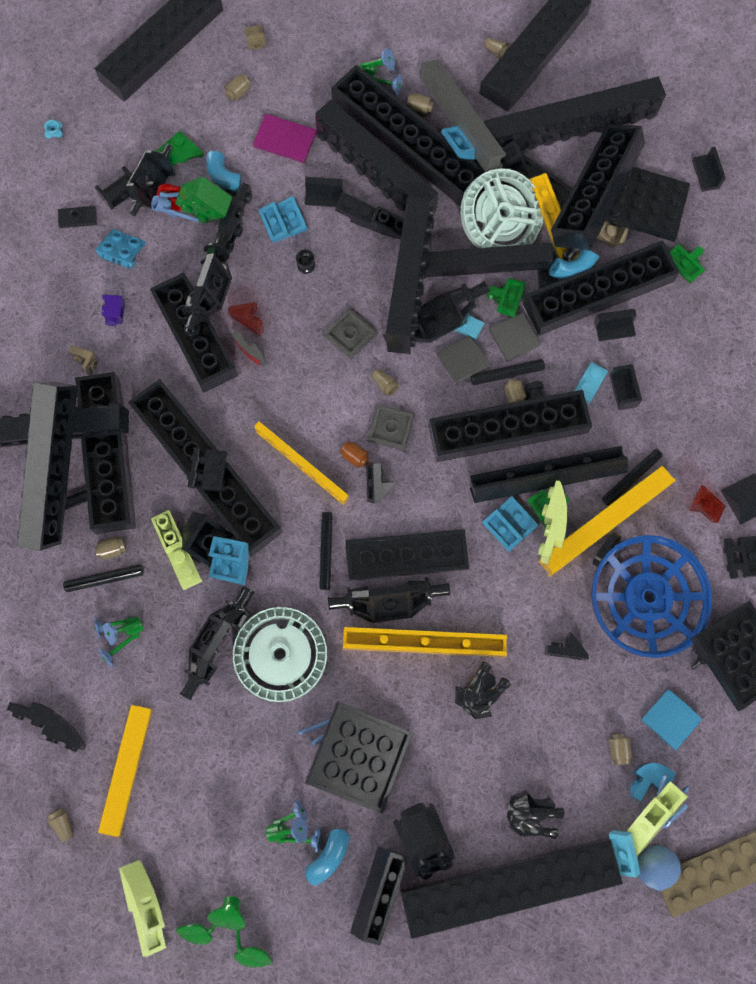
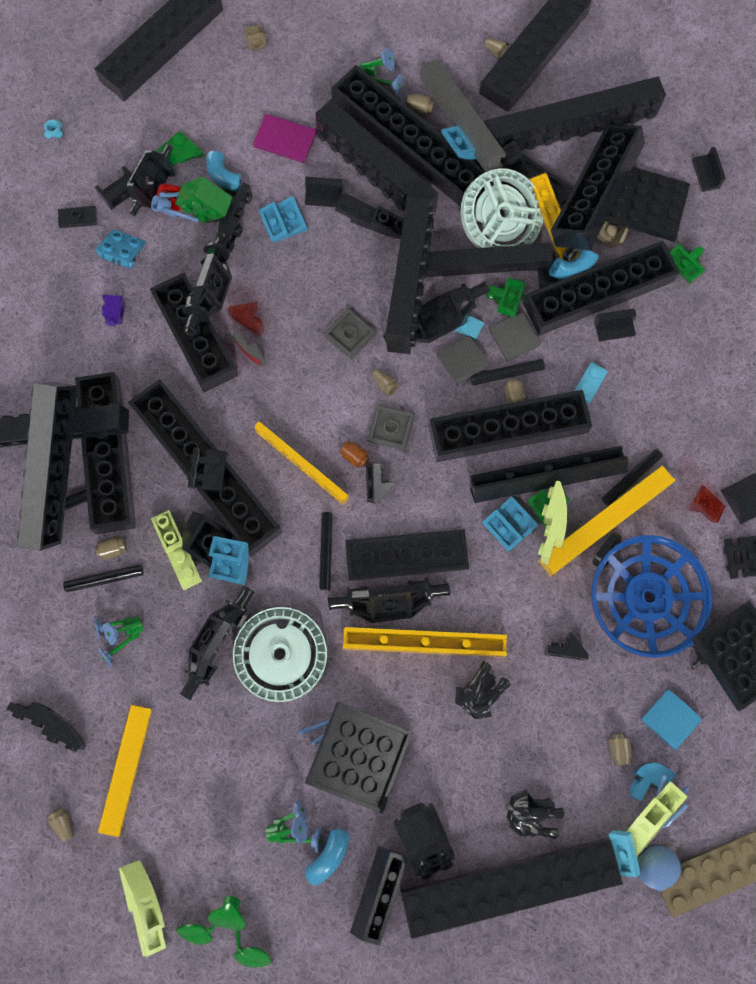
dark tan bracket [68,345,98,375] -> none
dark tan brick [224,74,251,101] -> none
black wheel [296,249,315,274] -> none
black wheel [524,381,546,400] -> none
black panel [609,364,642,411] -> none

